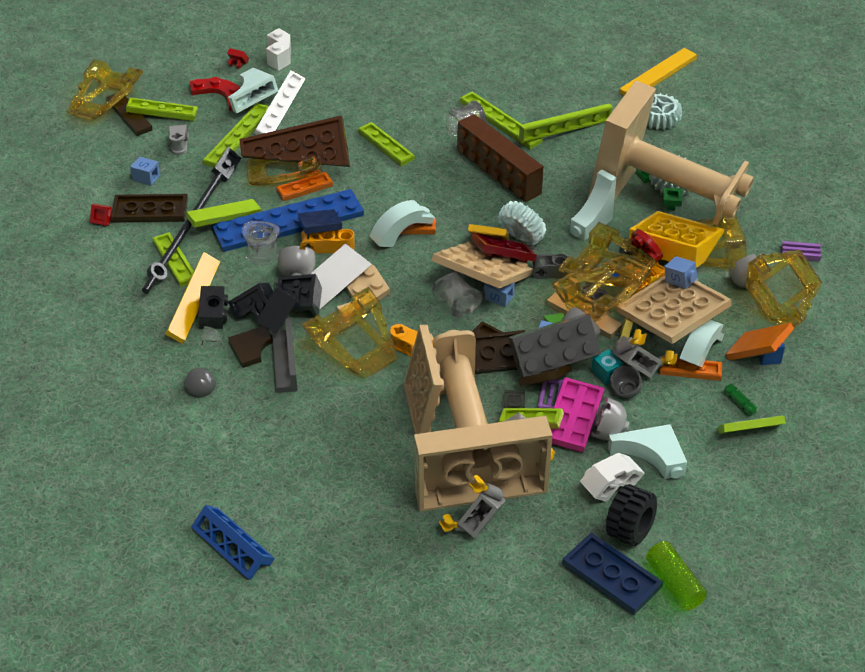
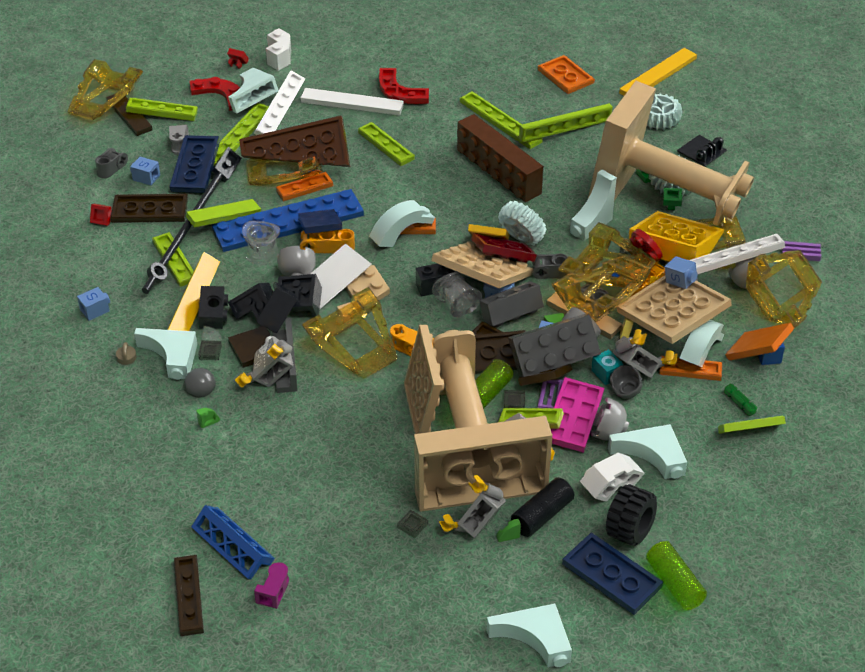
clear hat [446,101,486,140] -> none
none -> medium blue brick [77,287,110,321]
none -> dark grey piece [95,148,128,178]
none -> dark tan tile [116,342,137,365]
none -> light aqua arch [134,328,197,380]
none -> dark blue plate [169,135,220,193]
none -> dark brown tile [174,555,204,636]
none -> bright green tile [196,408,220,428]
none -> clear smoke tile [198,340,222,360]
none -> light grey torso [235,336,293,388]
none -> magenta leg [254,562,289,609]
none -> white tile [301,88,404,115]
none -> red plate [379,68,429,104]
none -> clear smoke tile [397,510,428,538]
none -> black brick [416,263,458,297]
none -> clear neon green piece [475,359,513,409]
none -> dark grey brick [479,281,544,327]
none -> light aqua arch [487,604,572,667]
none -> bright green tile [496,519,521,542]
none -> black piece [511,477,575,537]
none -> orange tile [538,55,595,94]
none -> black hinge [677,135,727,167]
none -> white tile [690,234,785,274]

